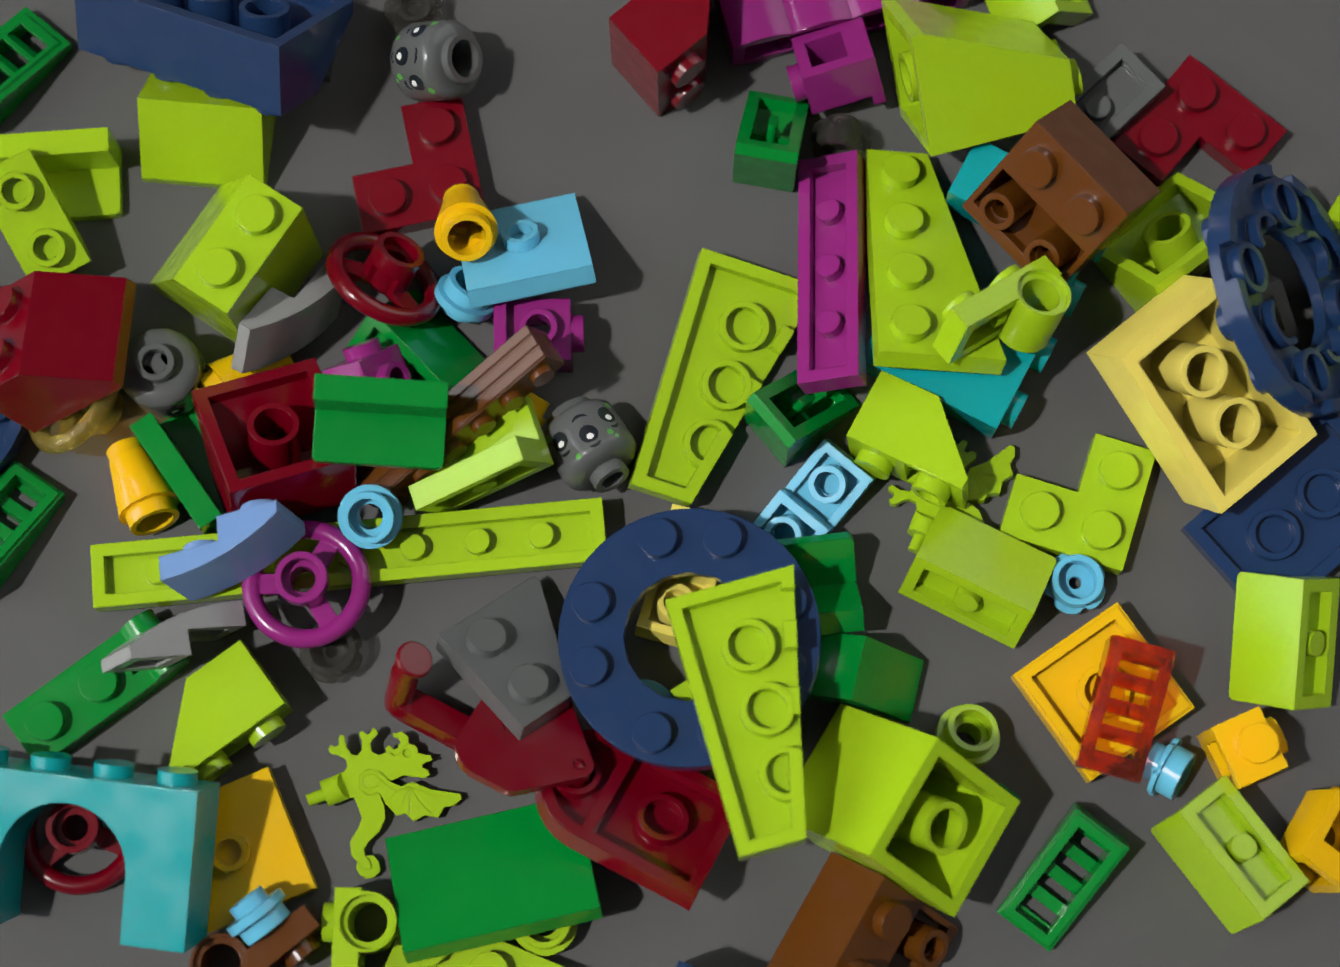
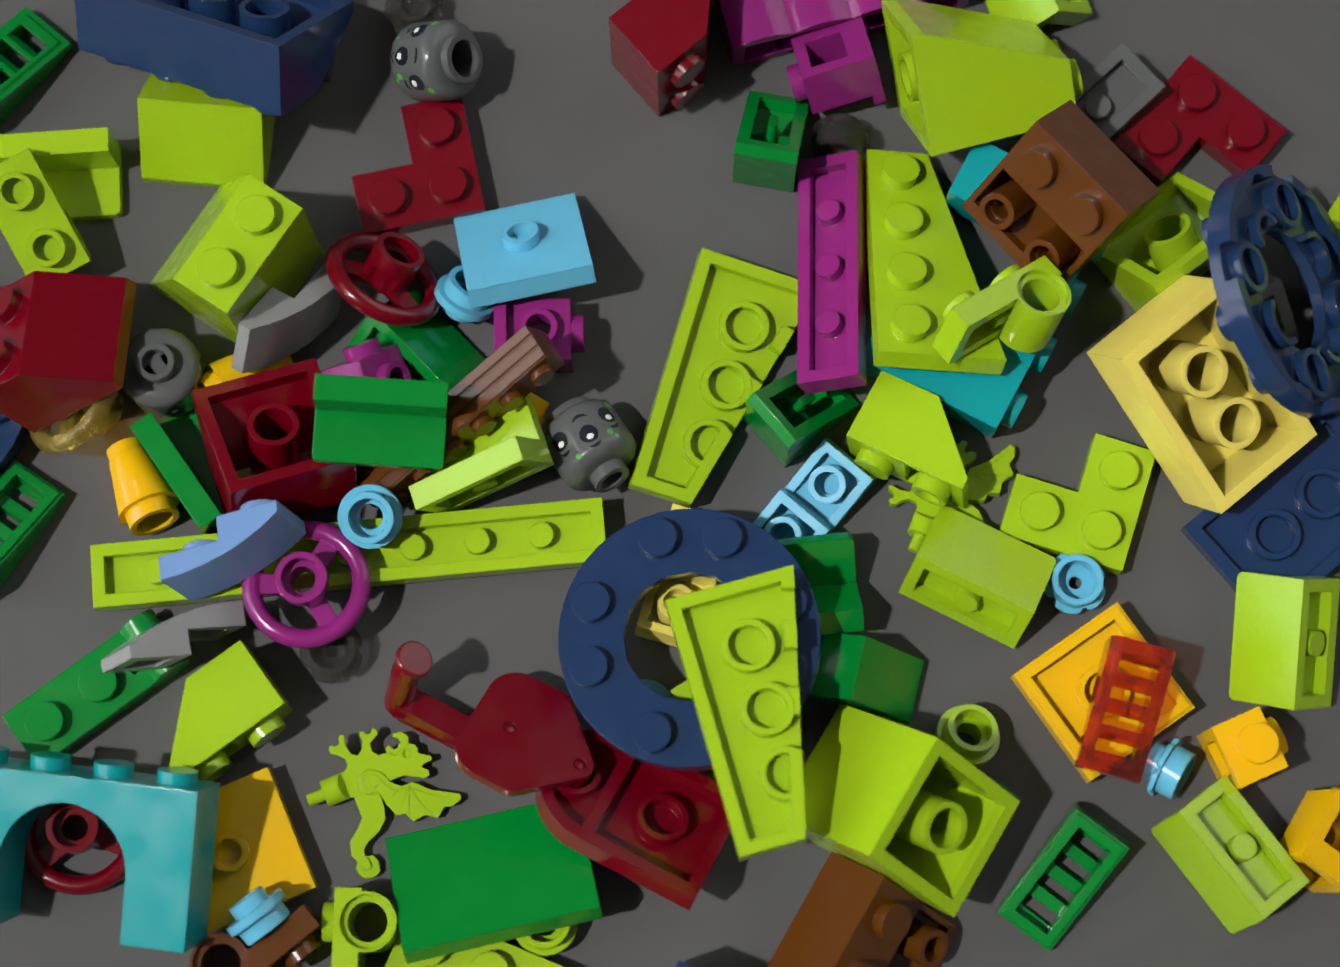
yellow cone [434,184,498,261] -> none
dark grey wing [436,575,572,741] -> none

